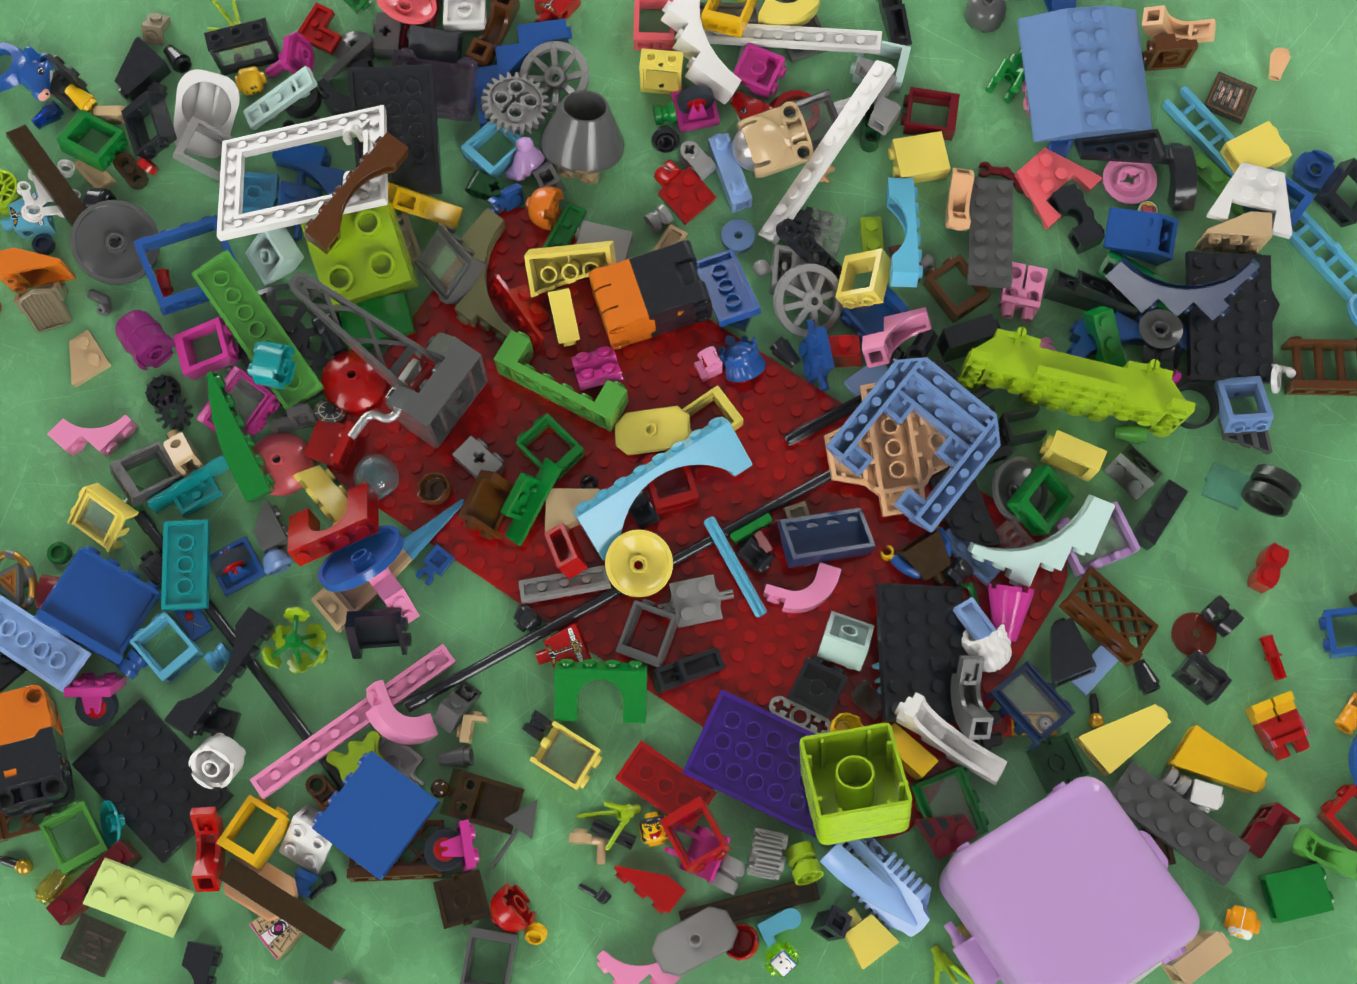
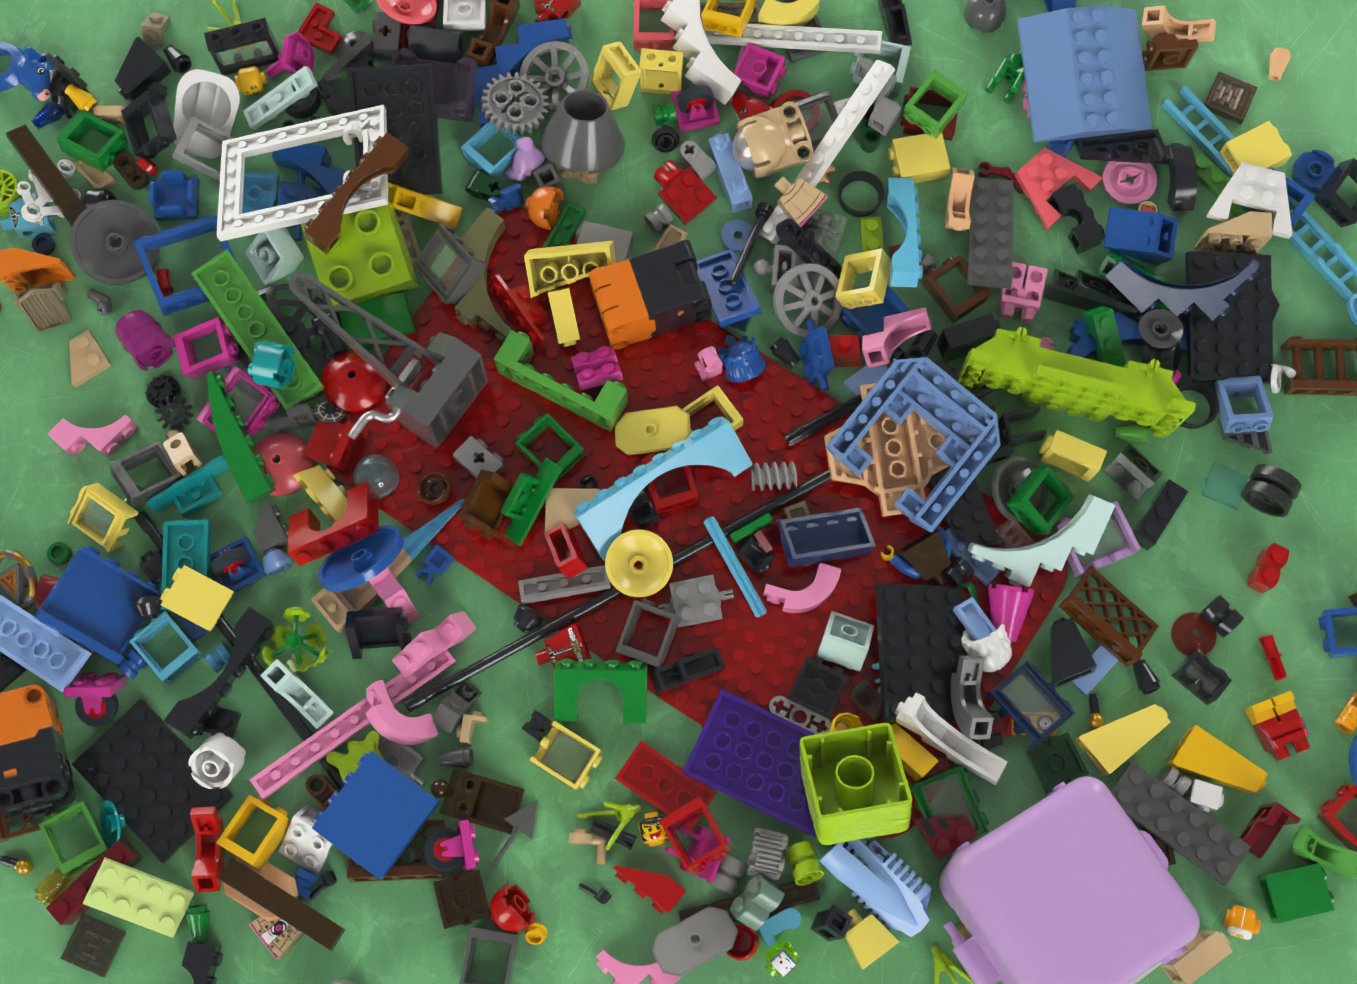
none -> black hand [51,89,72,119]
none -> black cone [130,595,161,620]
none -> blue panel [149,170,200,221]
none -> light yellow panel [160,565,234,632]
none -> green cone [186,904,210,941]
none -> light aqua arch [260,659,336,730]
none -> bright pink arch [392,611,477,678]
none -> light yellow window [590,41,642,111]
none -> black piece [729,202,774,286]
none -> sand green brick [730,873,785,931]
none -> light grey piece [751,461,797,491]
none -> tan torso [774,176,828,227]
none -> black tyre [838,171,884,217]
none -> bright green window [903,69,969,139]

